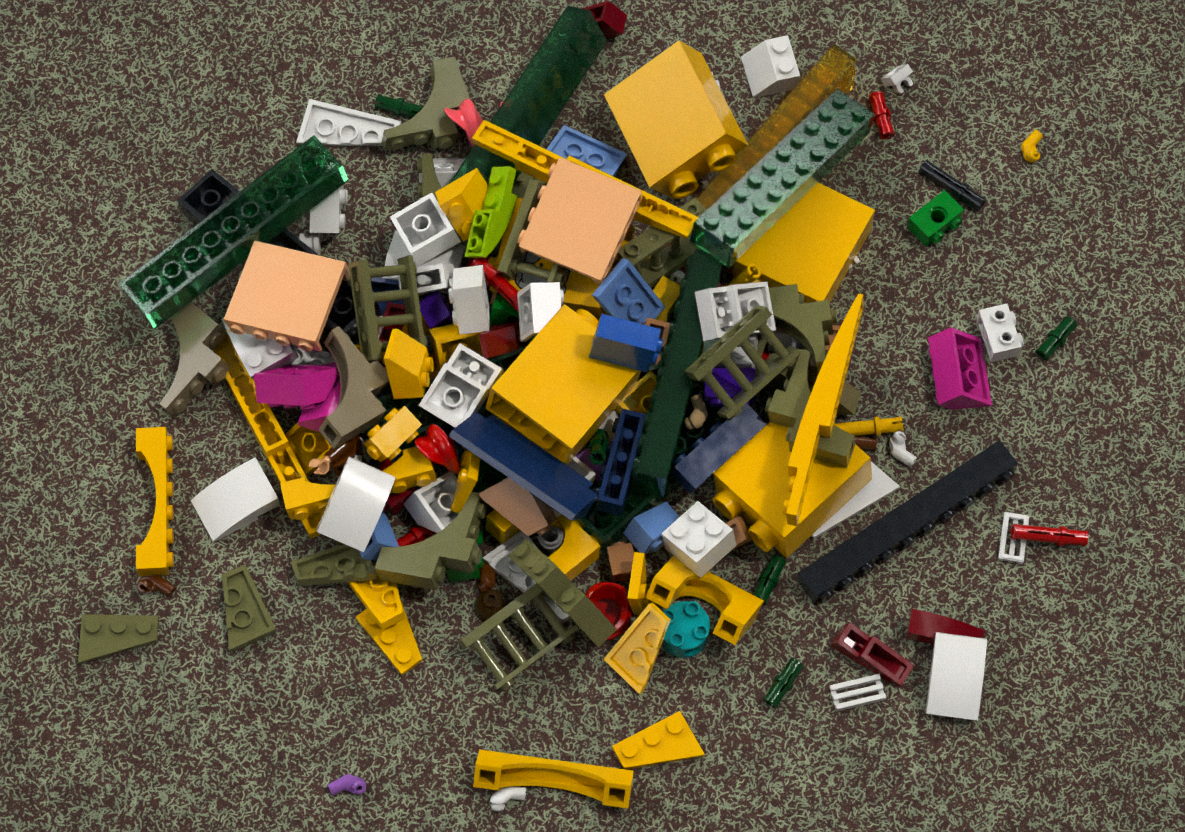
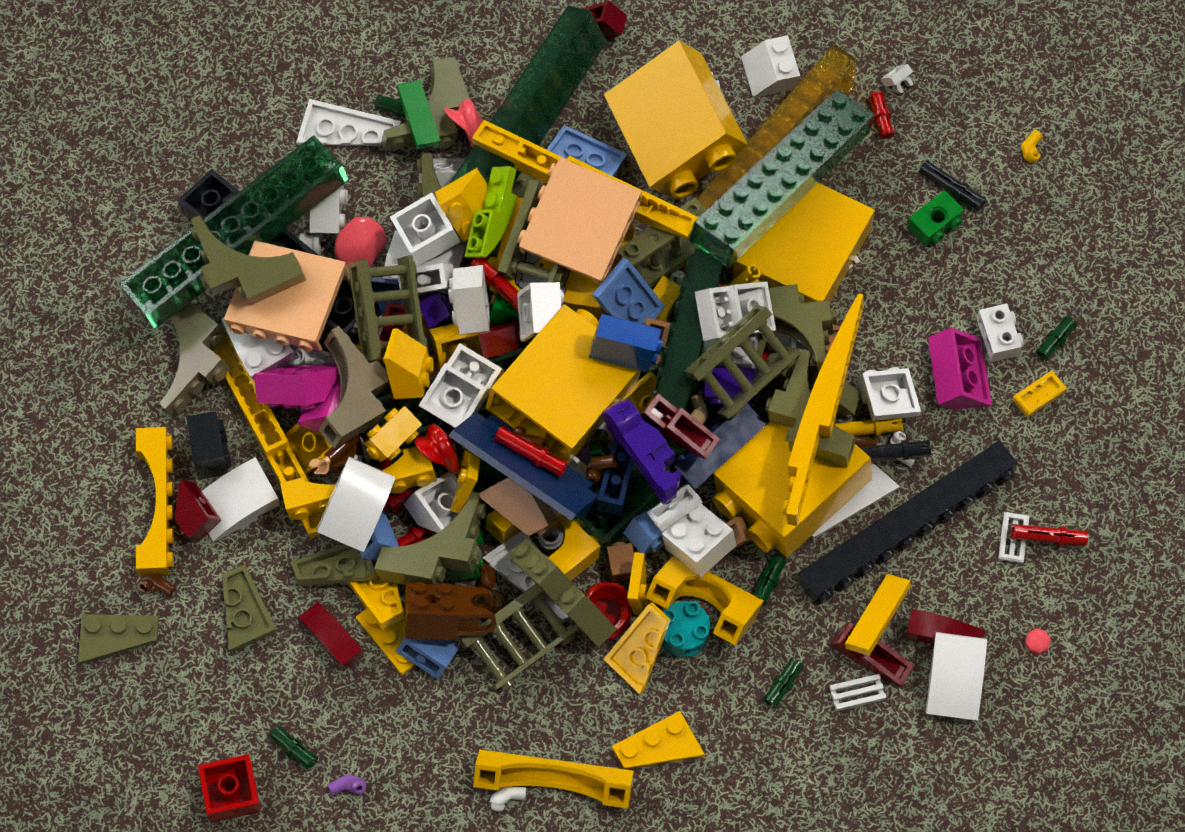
none -> dark red slope [175,480,222,540]
none -> black brick [186,411,232,480]
none -> olive arch [190,215,306,305]
none -> red brick [198,754,262,823]
none -> dark green pin [269,725,318,770]
none -> dark red slope [298,602,364,672]
none -> coral piece [334,217,386,268]
none -> medium blue brick [396,637,460,679]
none -> green tile [397,80,440,149]
none -> reddish brown brick [404,582,497,640]
none -> red pin [494,426,568,477]
none -> reddish brown arm [513,426,549,449]
none -> reddish brown arm [586,455,617,483]
none -> dark purple piece [602,400,681,505]
none -> dark red slope [640,393,720,459]
none -> white tile [647,484,703,532]
none -> yellow tile [845,574,911,656]
none -> white plate [857,367,921,421]
none -> black pin [859,439,931,461]
none -> yellow plate [1012,370,1067,418]
none -> coral tile [1025,628,1051,655]

